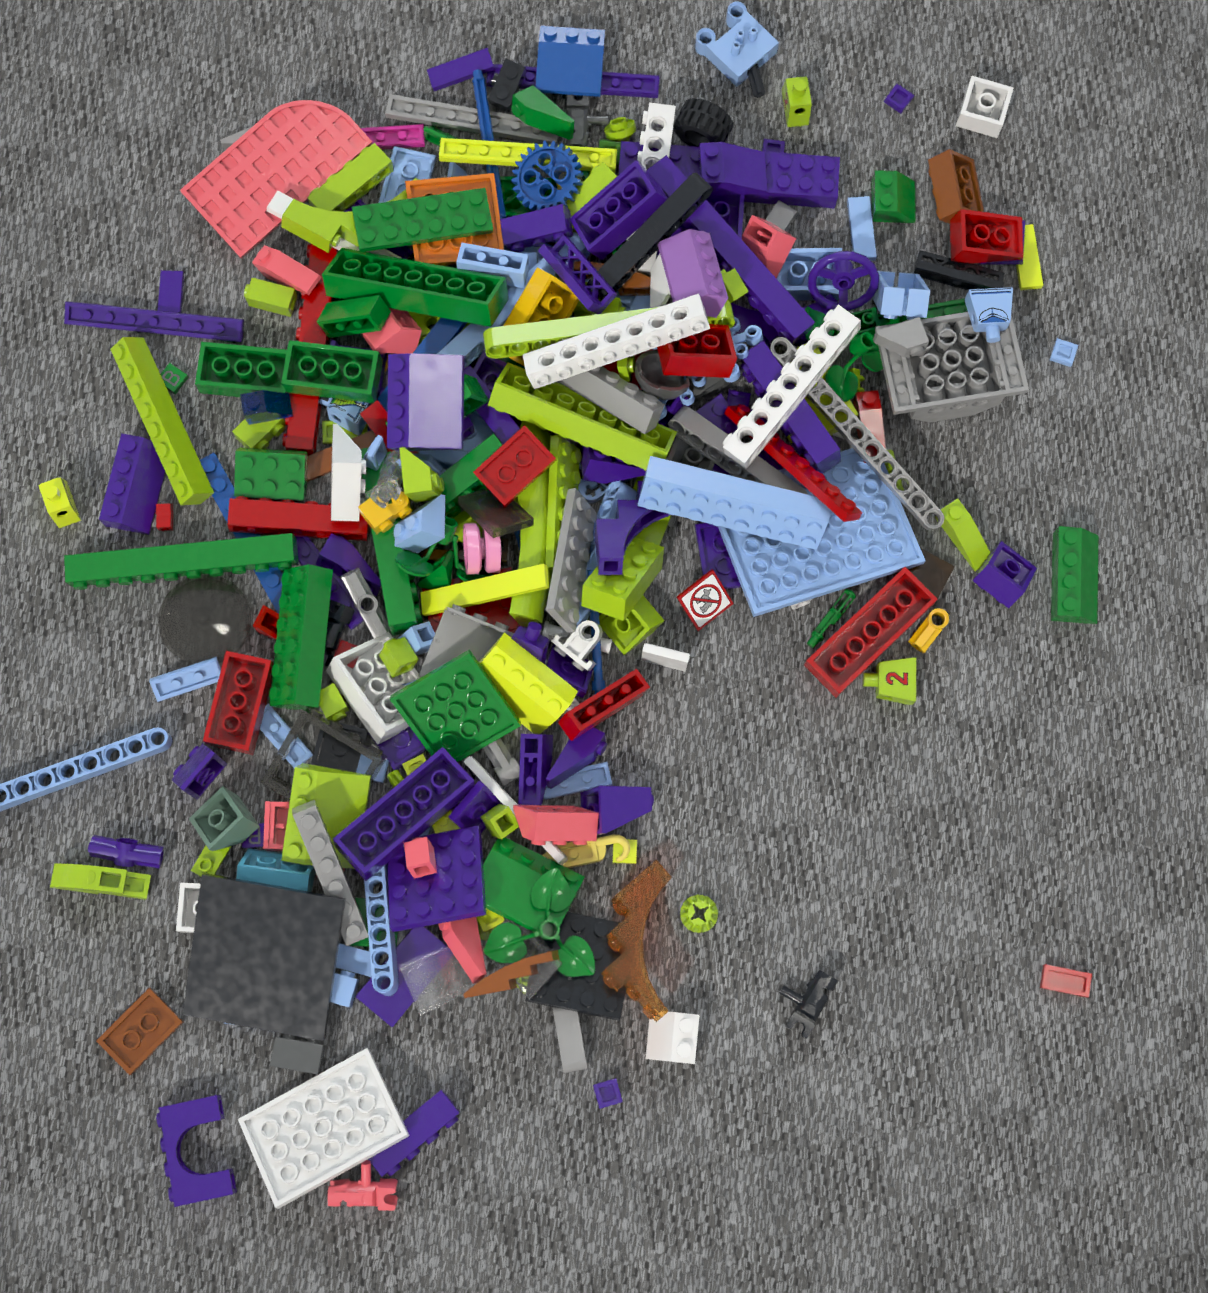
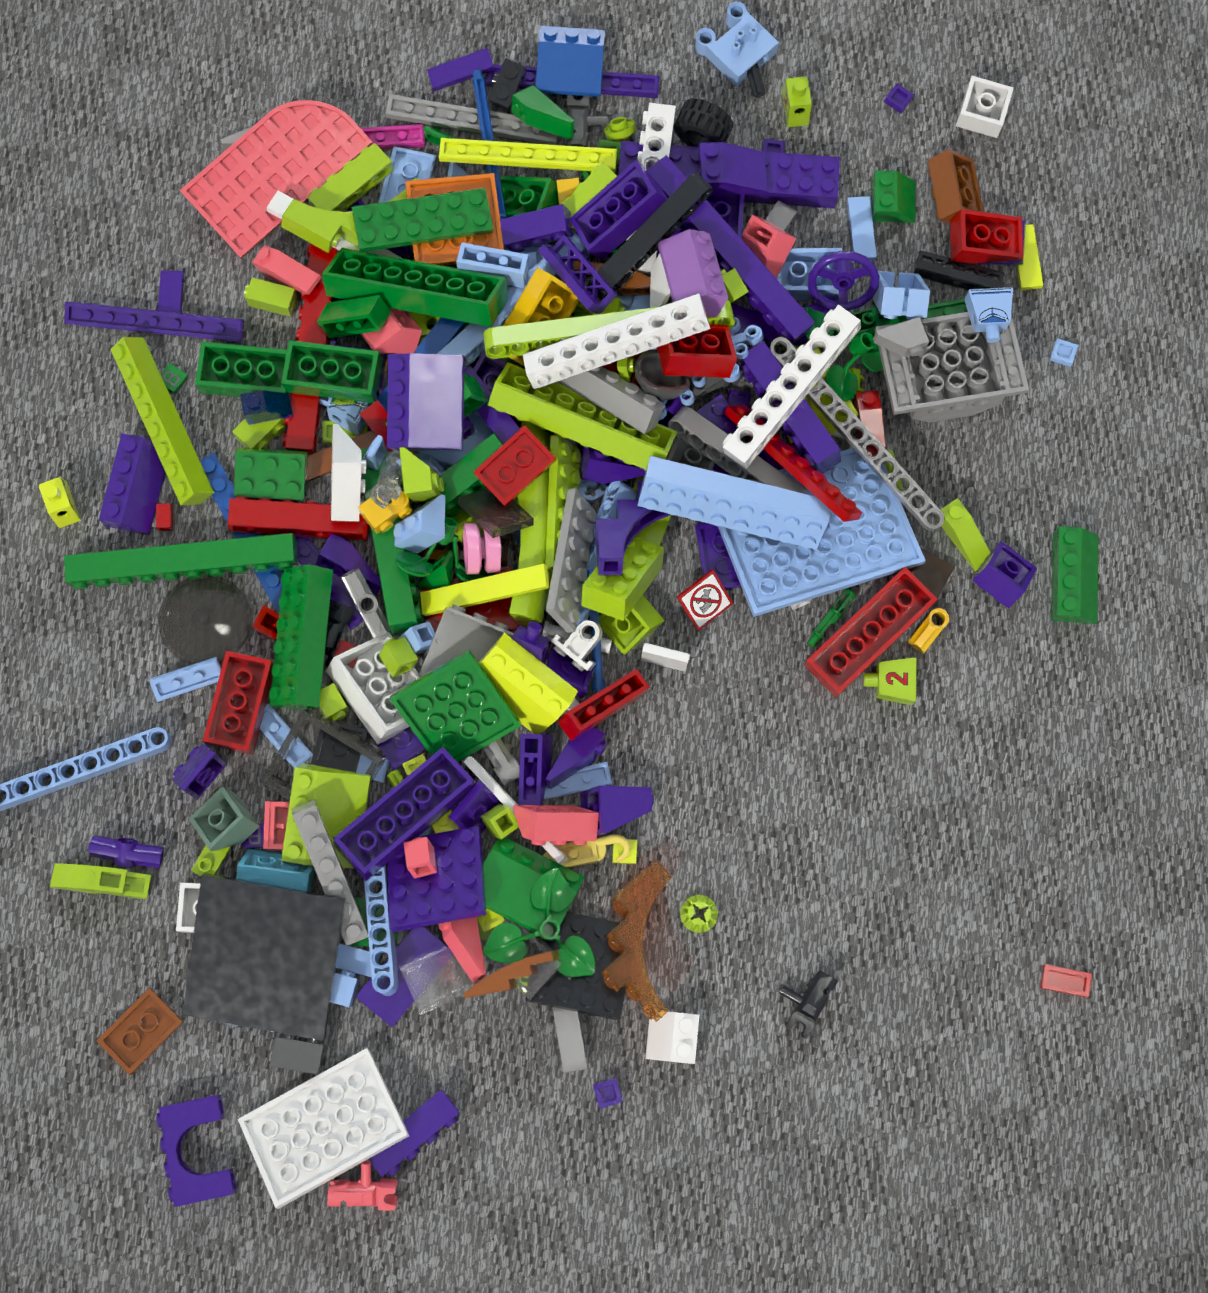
blue gear [511,141,584,211] -> none

